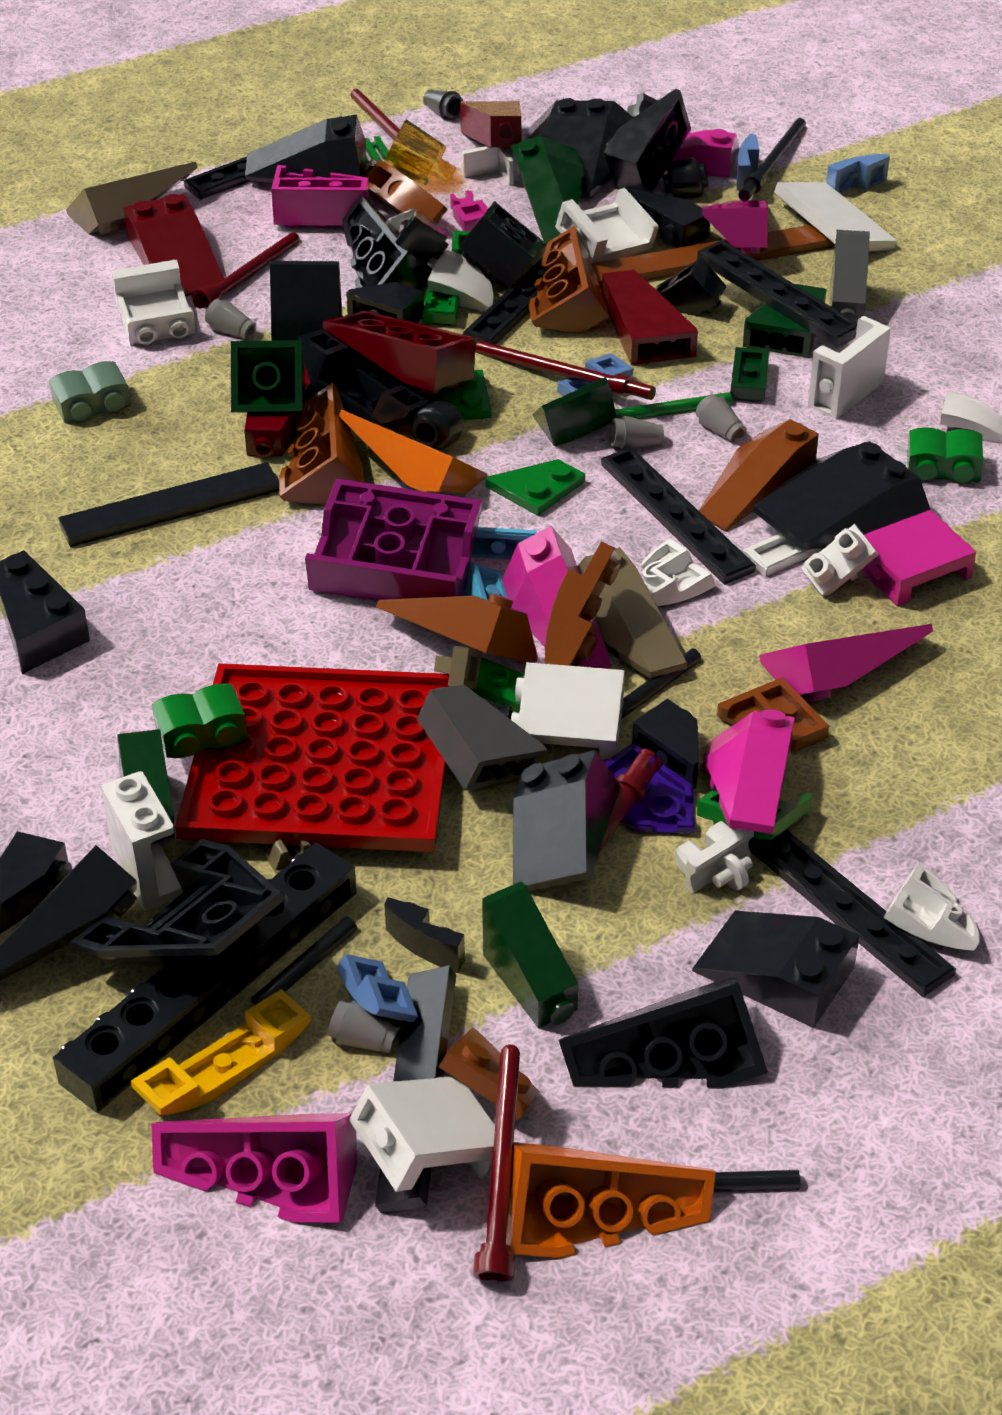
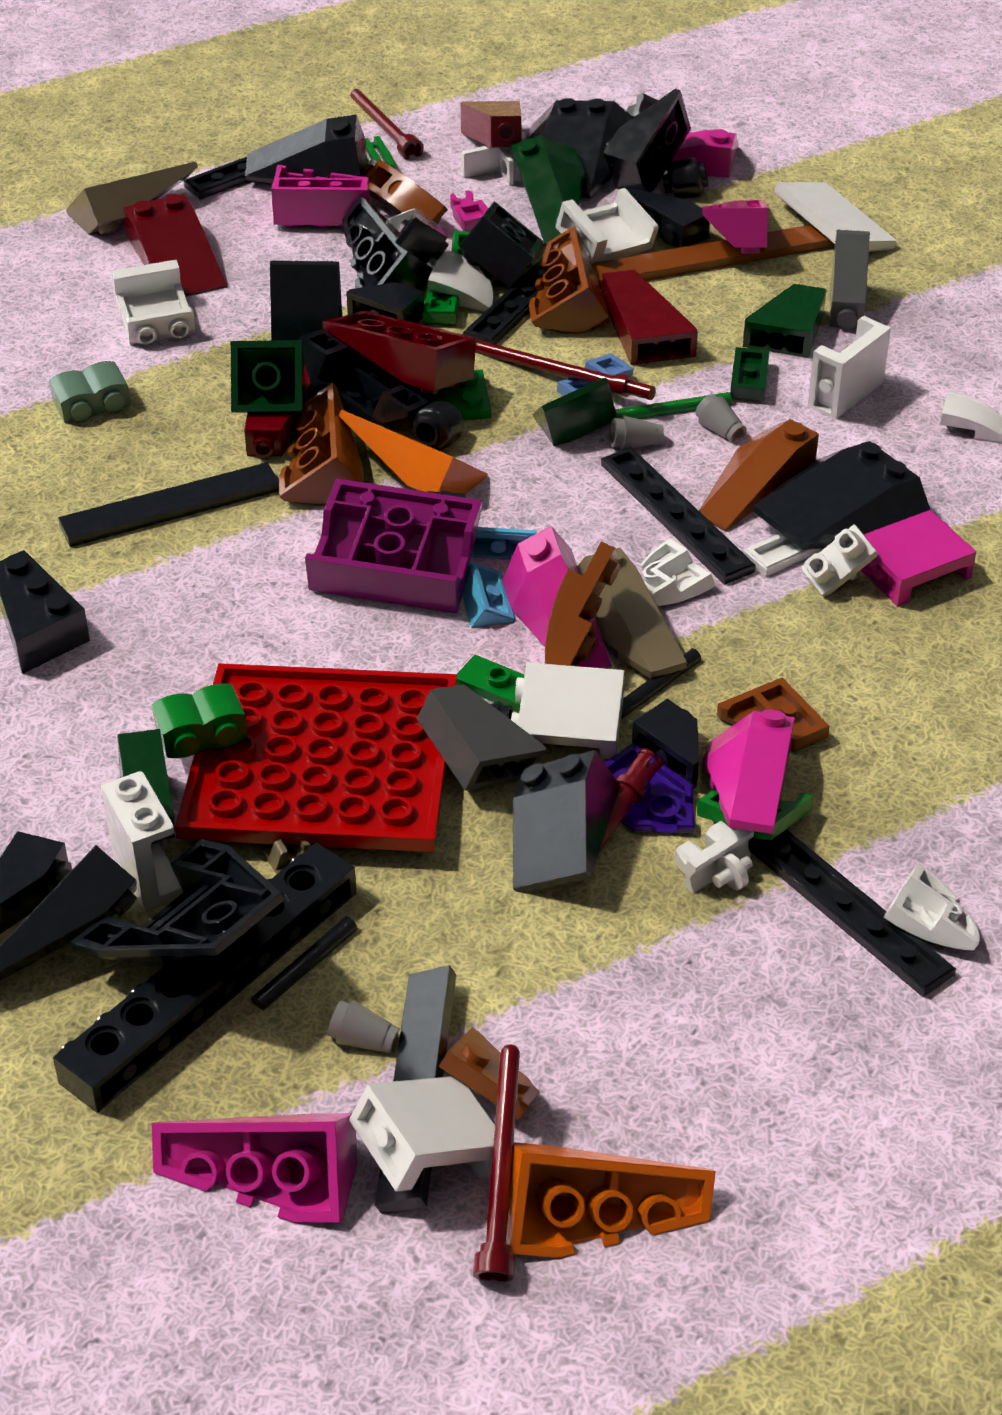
yellow slope [131,989,311,1116] -> none
dark red piece [192,232,300,311] -> none
light grey cone [205,299,256,340] -> none
medium blue slope [336,954,418,1022] -> none
dark orange wedge [376,593,538,663] -> none
clear yellow torso [383,119,457,186] -> none
black slope [384,897,465,973] -> none
dark grey cone [423,89,463,119] -> none
dark tan tile [434,646,482,689] -> none
dark green slope [482,881,578,1028] -> none
green wing [485,459,586,516] -> none
black wedge [558,976,768,1087] -> none
black slope [655,257,727,316] -> none
black slope [692,910,860,1028] -> none
black tile [697,240,857,348] -> none
black bar [713,1169,800,1192] -> none
medium blue slope [736,134,760,190] -> none
black bar [738,118,806,201] -> none
dark pink wedge [759,624,933,702] -> none
medium blue slope [826,154,890,193] -> none
green brick [907,427,983,483] -> none

